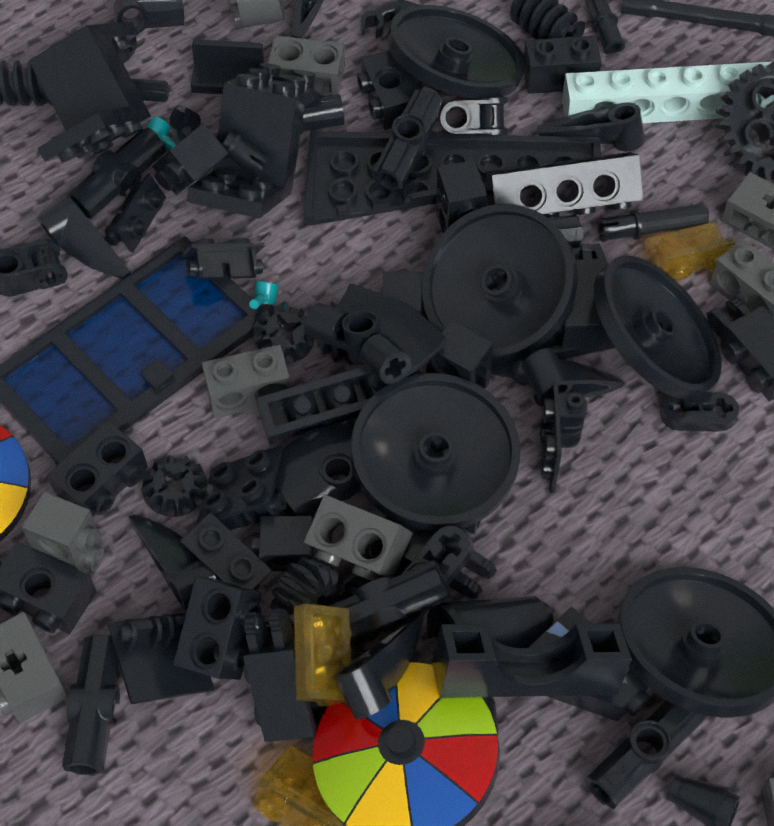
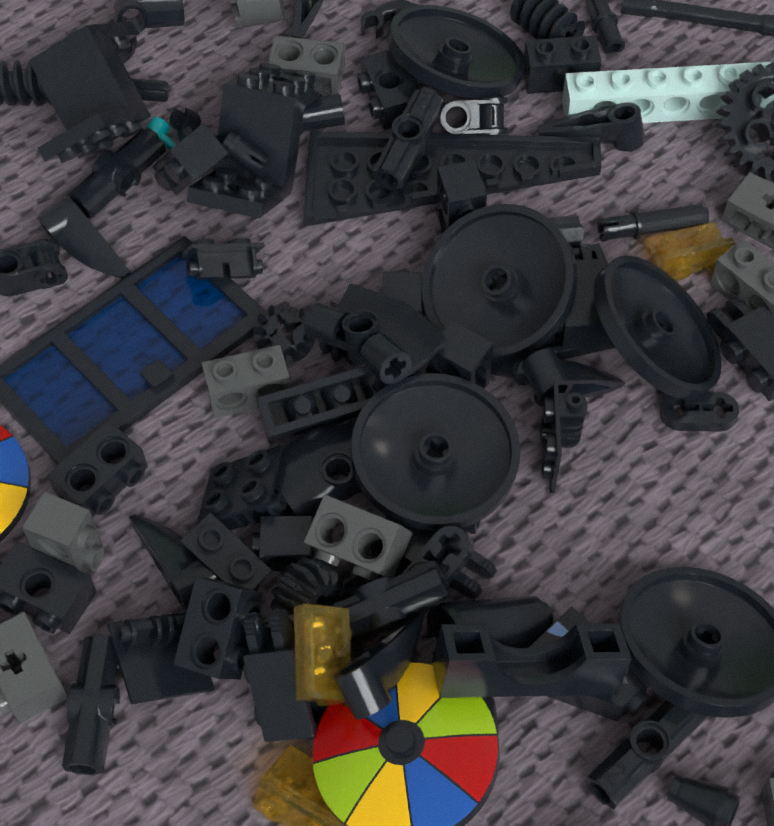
black hinge [104,173,166,253] -> none
black gear [141,455,208,517] -> none
black panel [190,39,265,94] -> none
teal hand [249,280,279,309] -> none
brick [485,152,643,218] -> none

